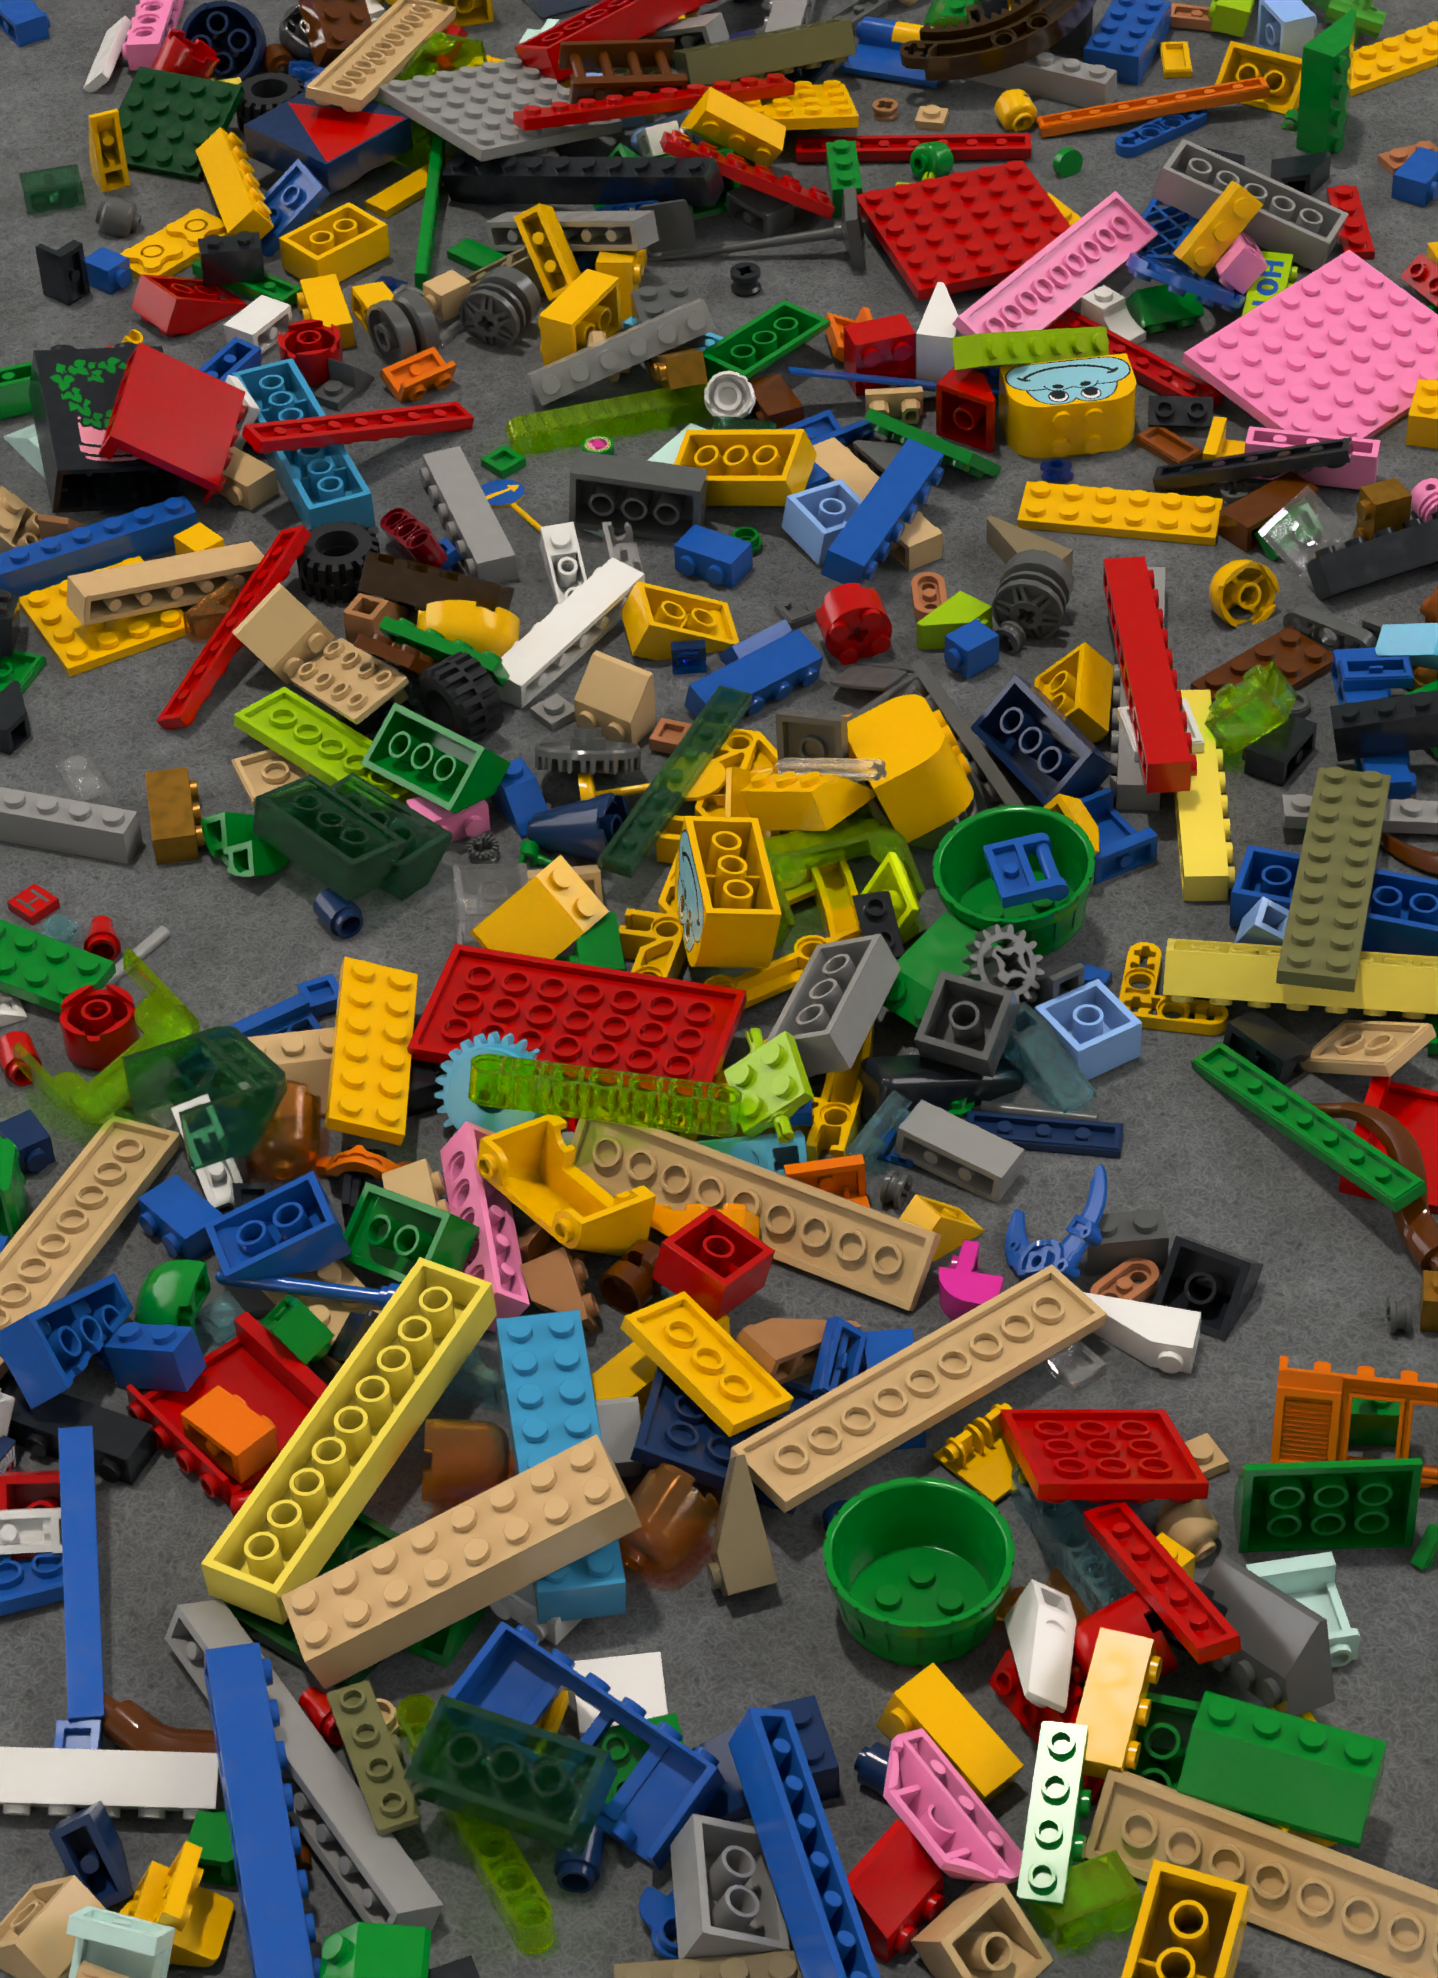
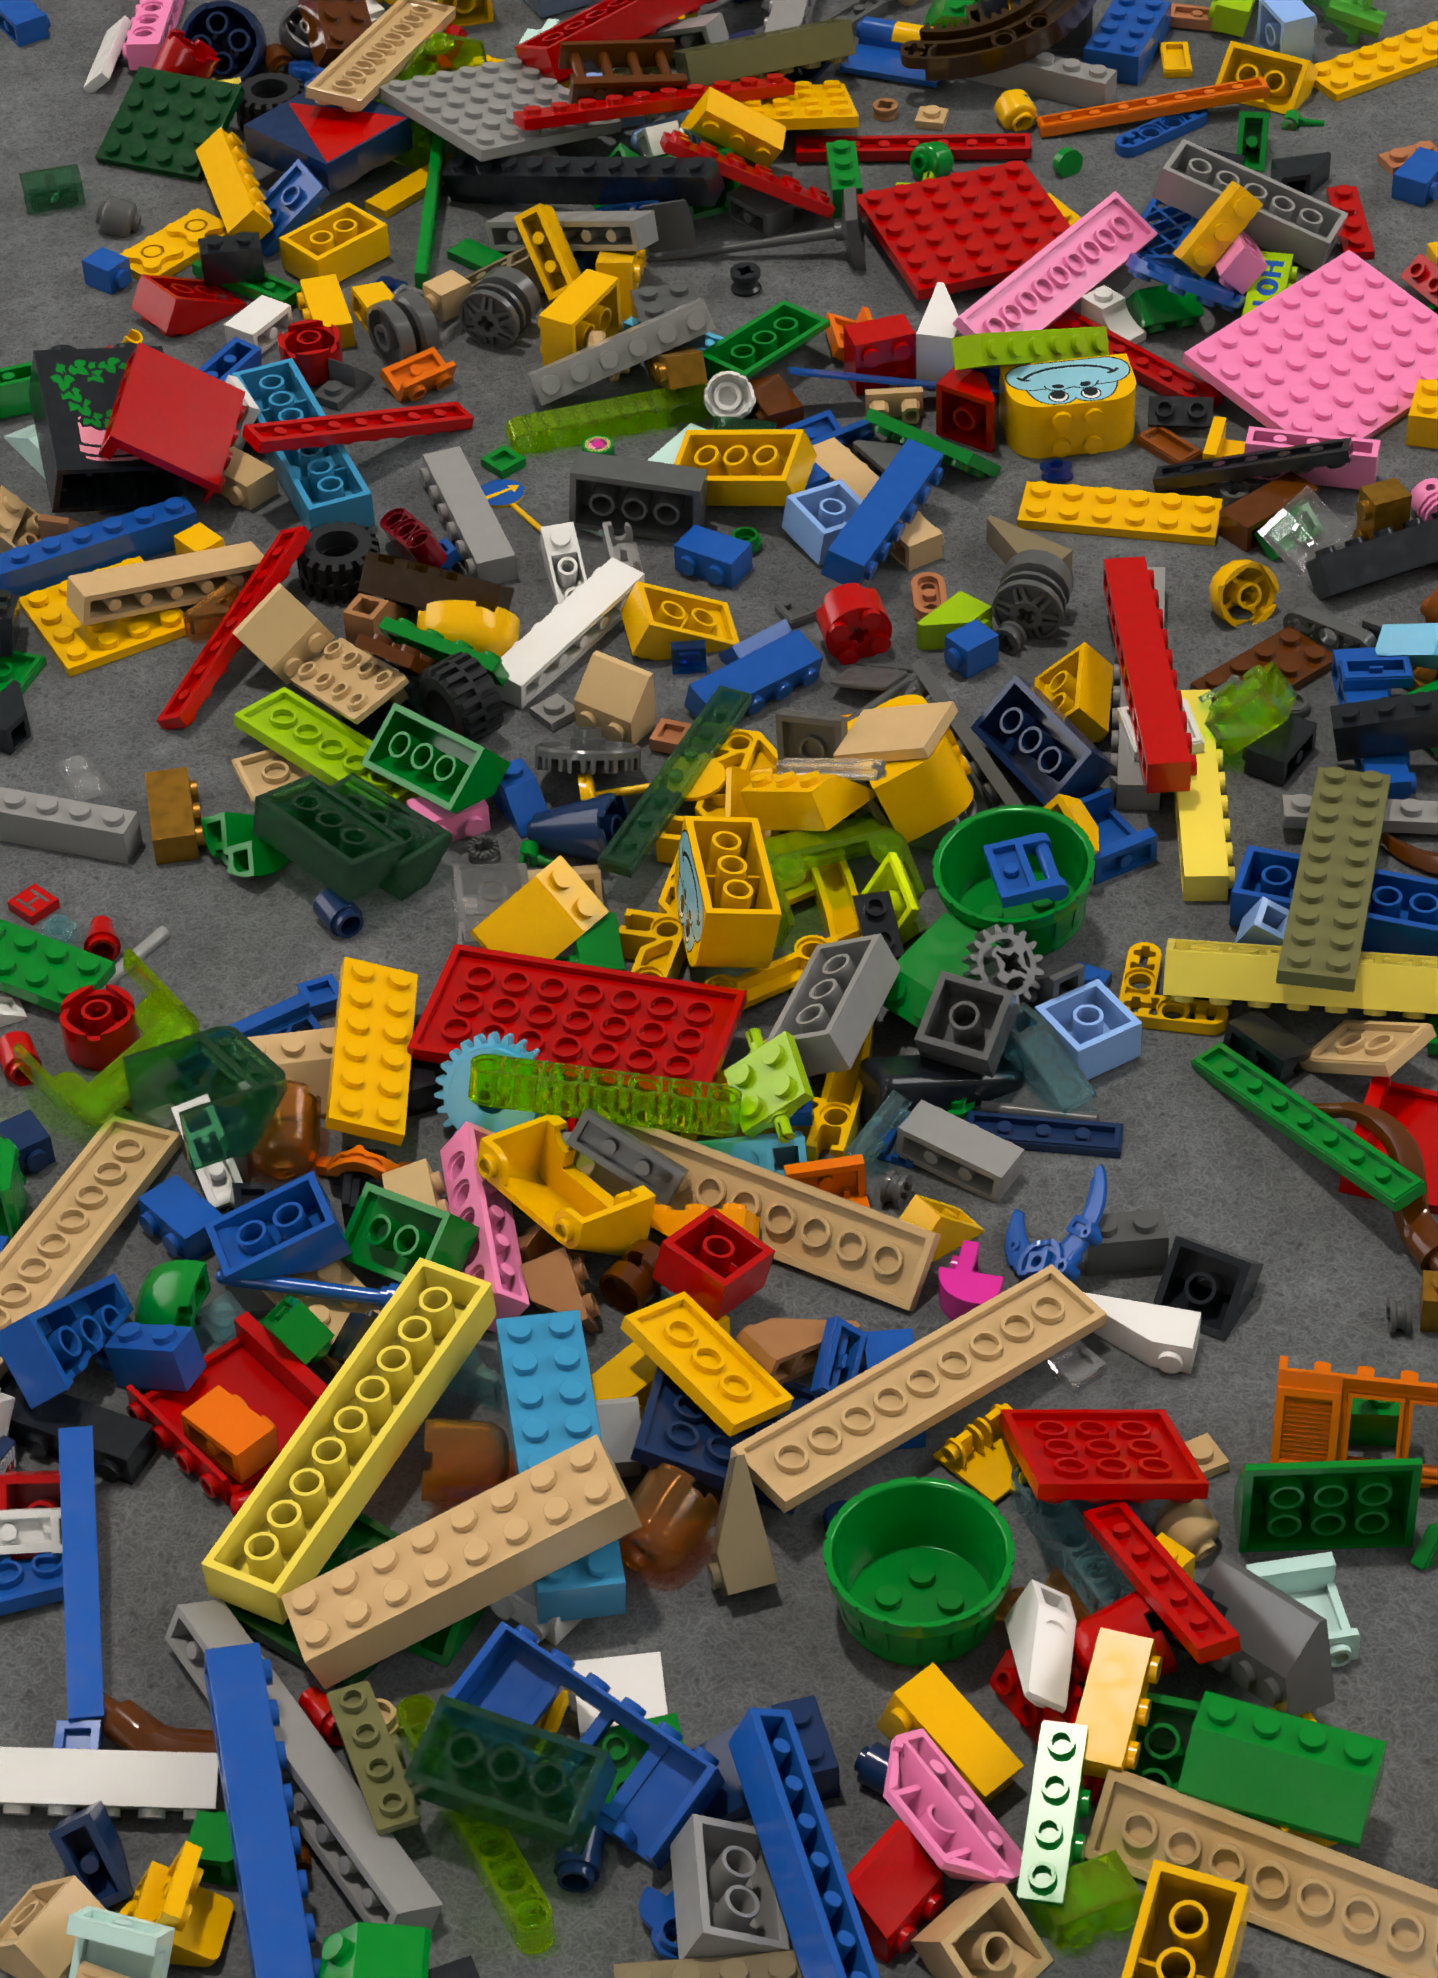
black panel [35,240,91,306] -> none
yellow slope [88,109,130,193] -> none
nougat plate [1090,1257,1159,1302] -> none
green slope [1296,9,1357,155] -> none
none -> dark grey plate [566,1108,689,1205]
none -> tan tile [833,701,958,766]
none -> clear light blue hinge [1198,675,1241,703]
none -> green slope [1236,111,1269,172]

